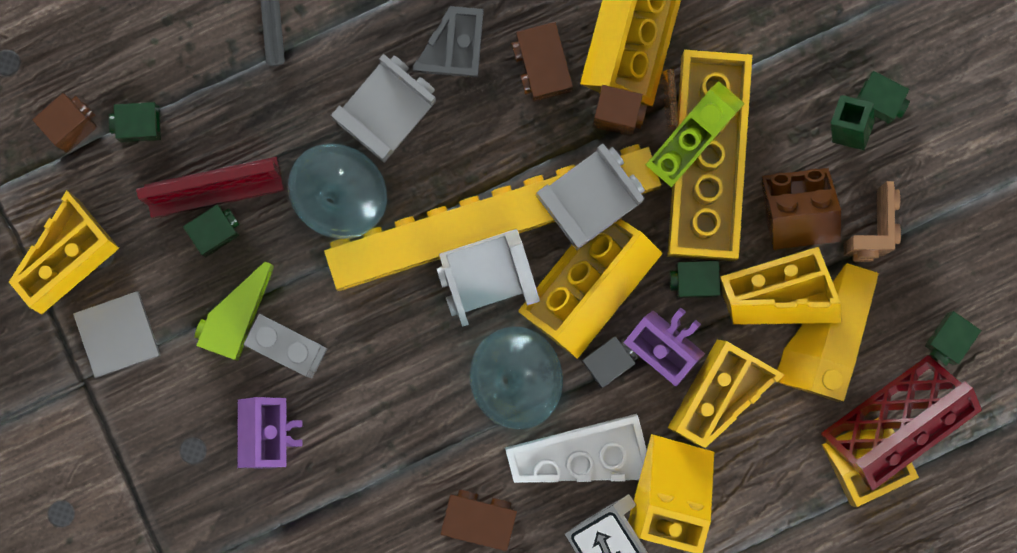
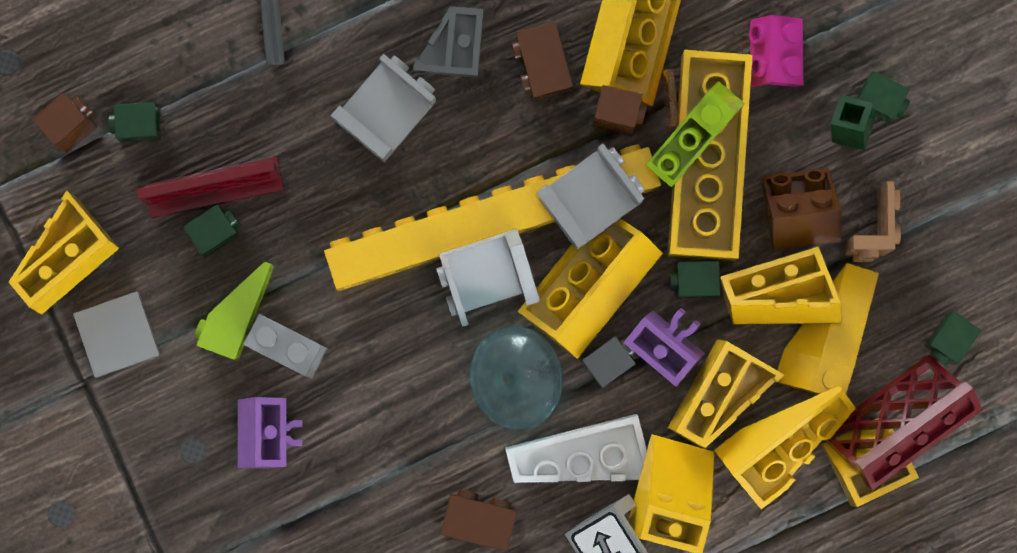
clear light blue dish [287,144,387,239] -> none
none -> yellow wedge [714,386,855,510]
none -> dark pink bracket [749,15,804,87]

